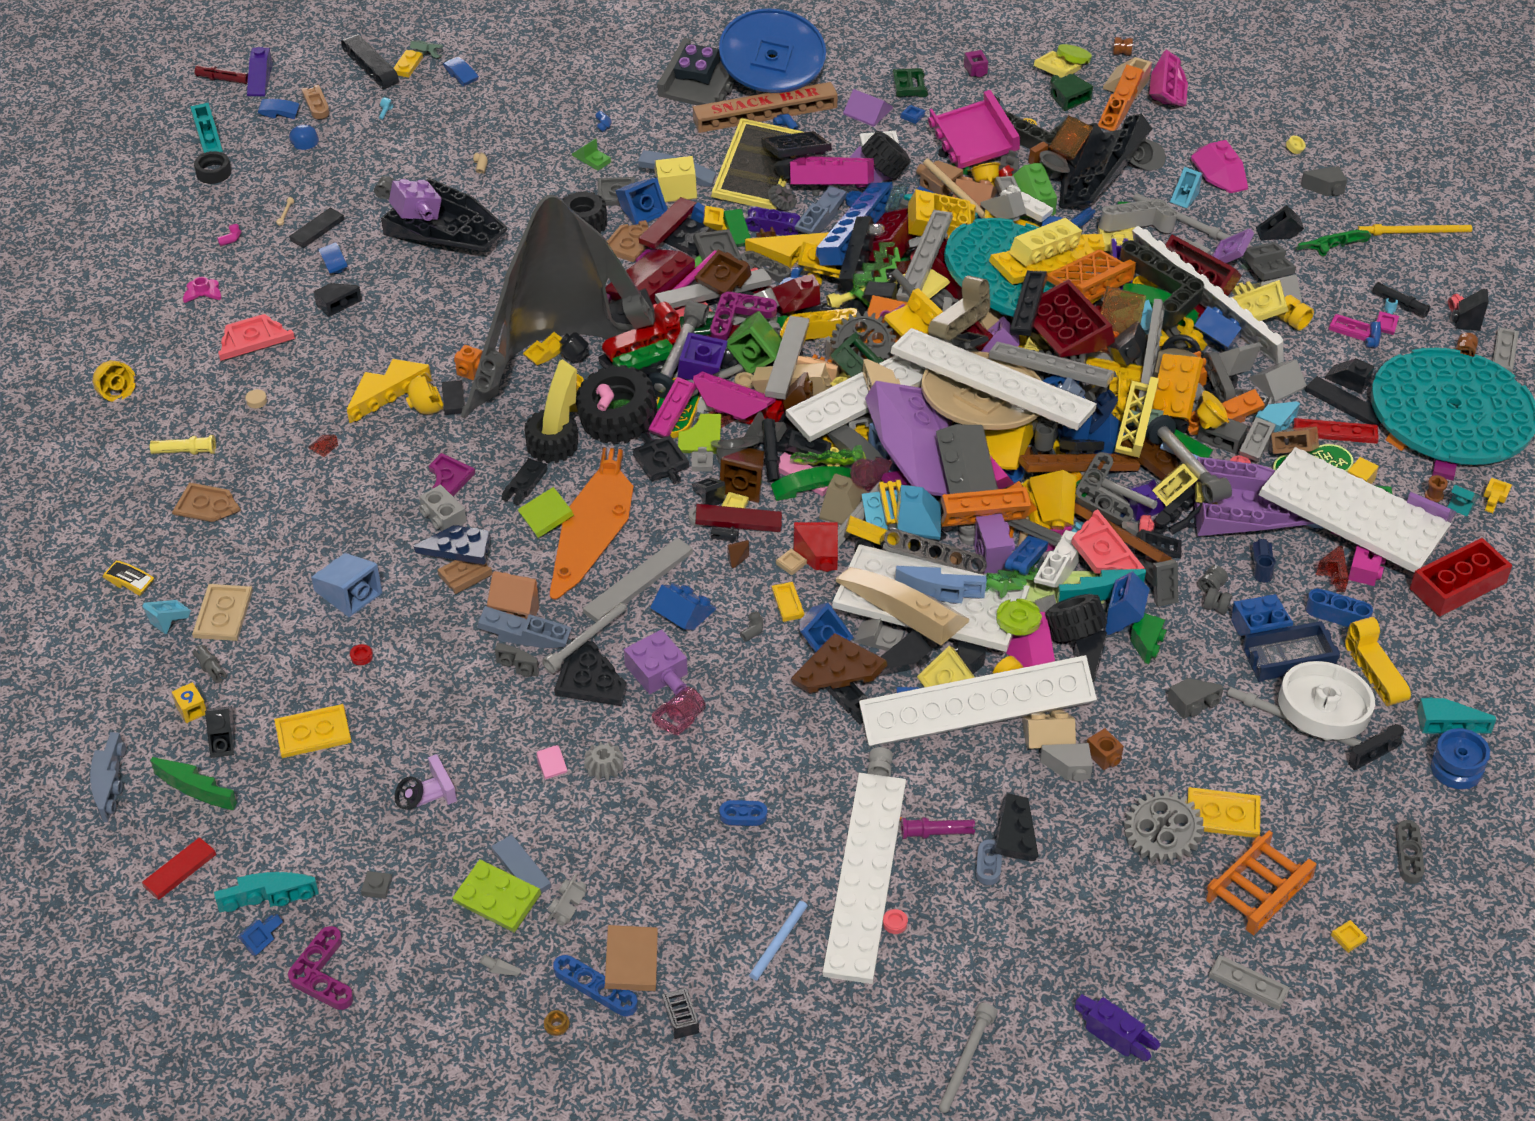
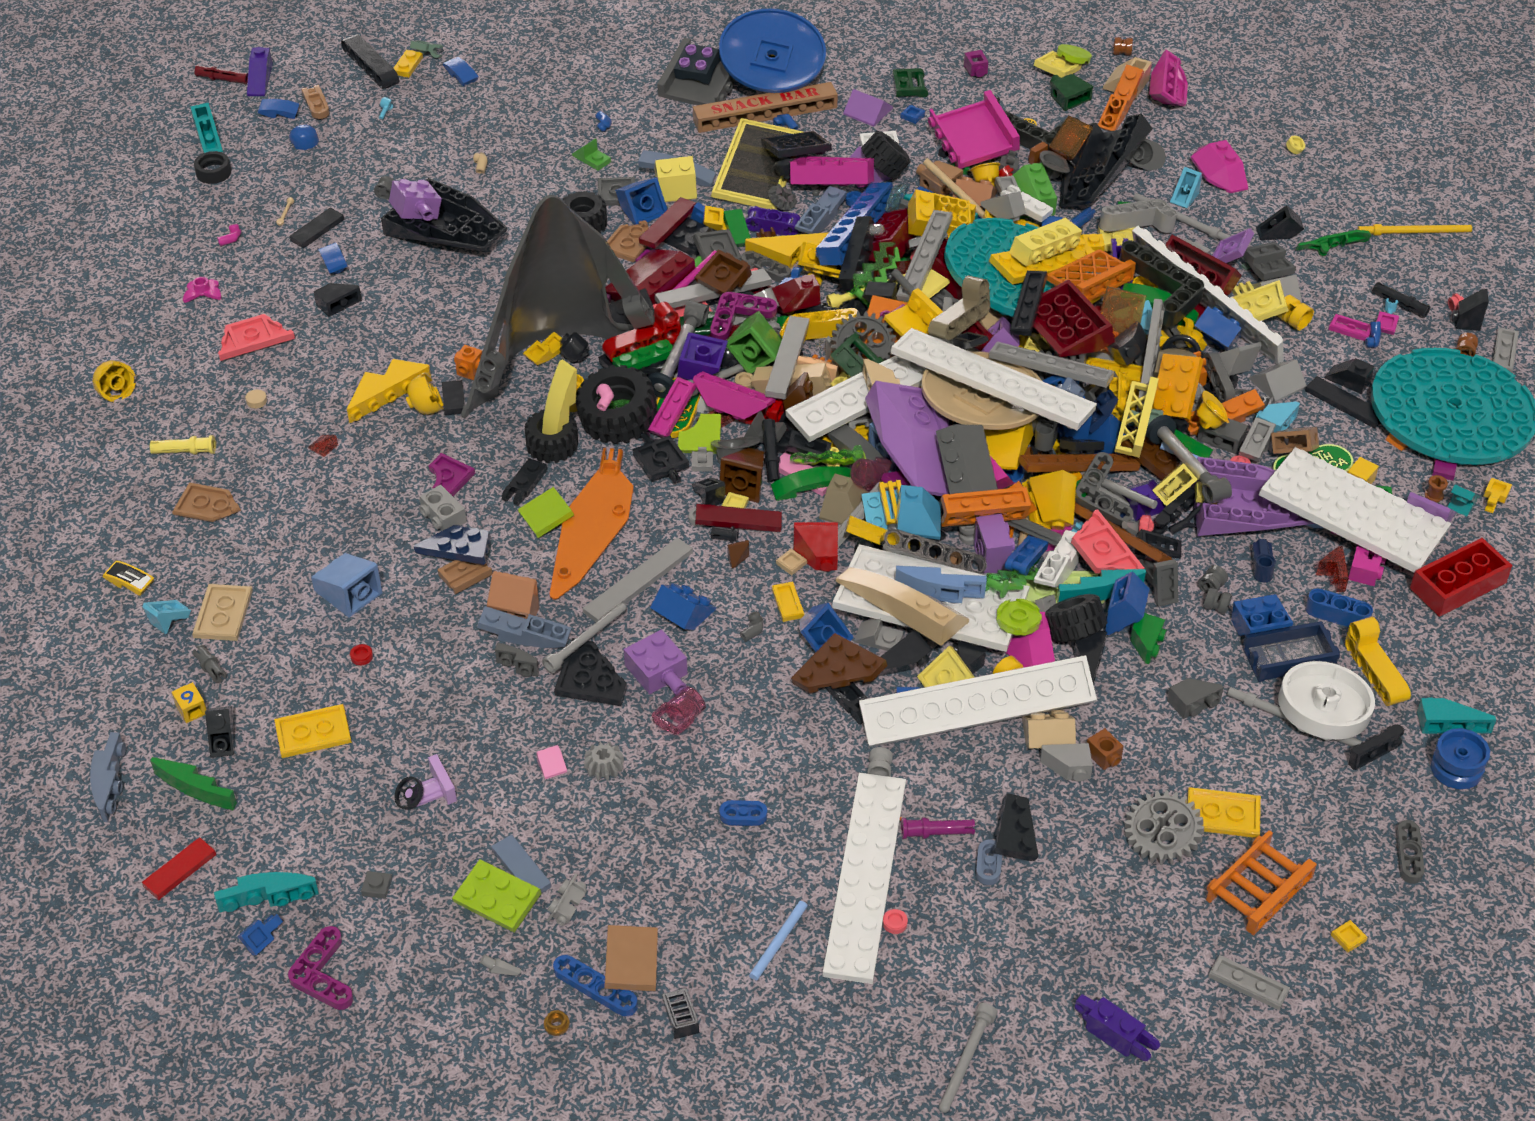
red tile [1293,418,1379,444] -> none
dark grey slope [1301,166,1347,196] -> none

